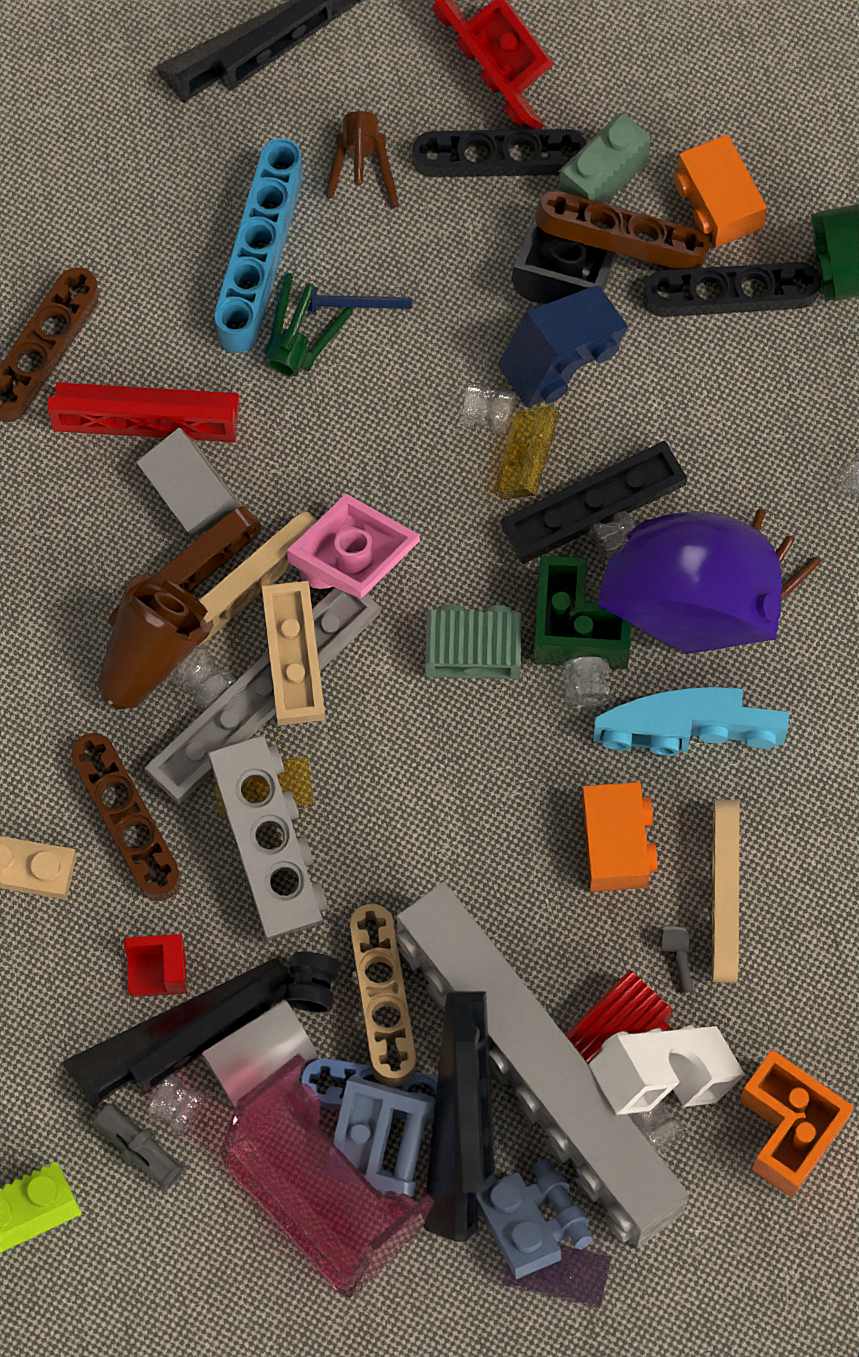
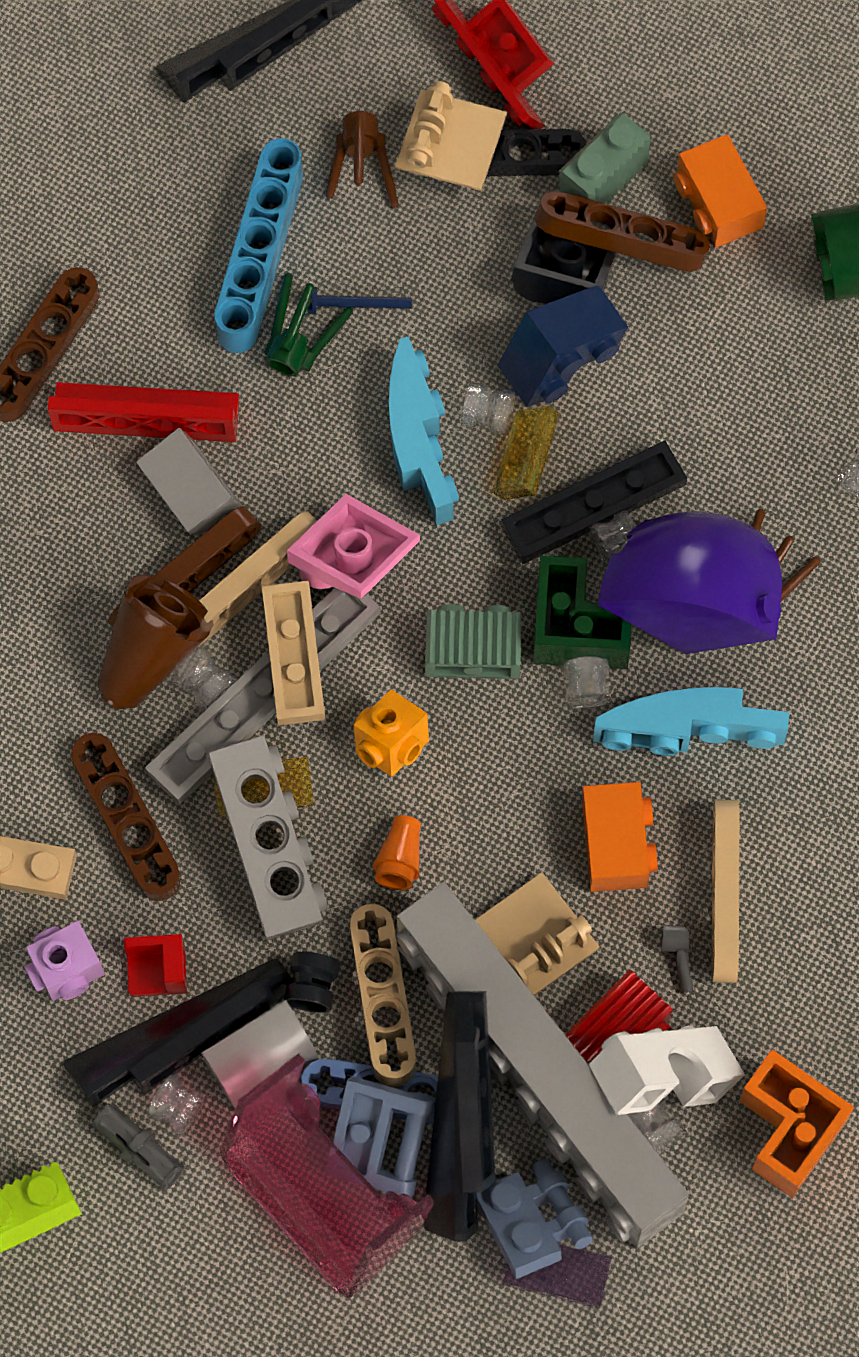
black beam [643,262,821,317] -> none
none -> lavender brick [24,921,105,1001]
none -> light orange brick [353,689,429,777]
none -> orange cone [372,815,421,890]
none -> medium azure slope [389,336,459,526]
none -> tan hinge [395,81,507,191]
none -> tan hinge [475,872,600,996]

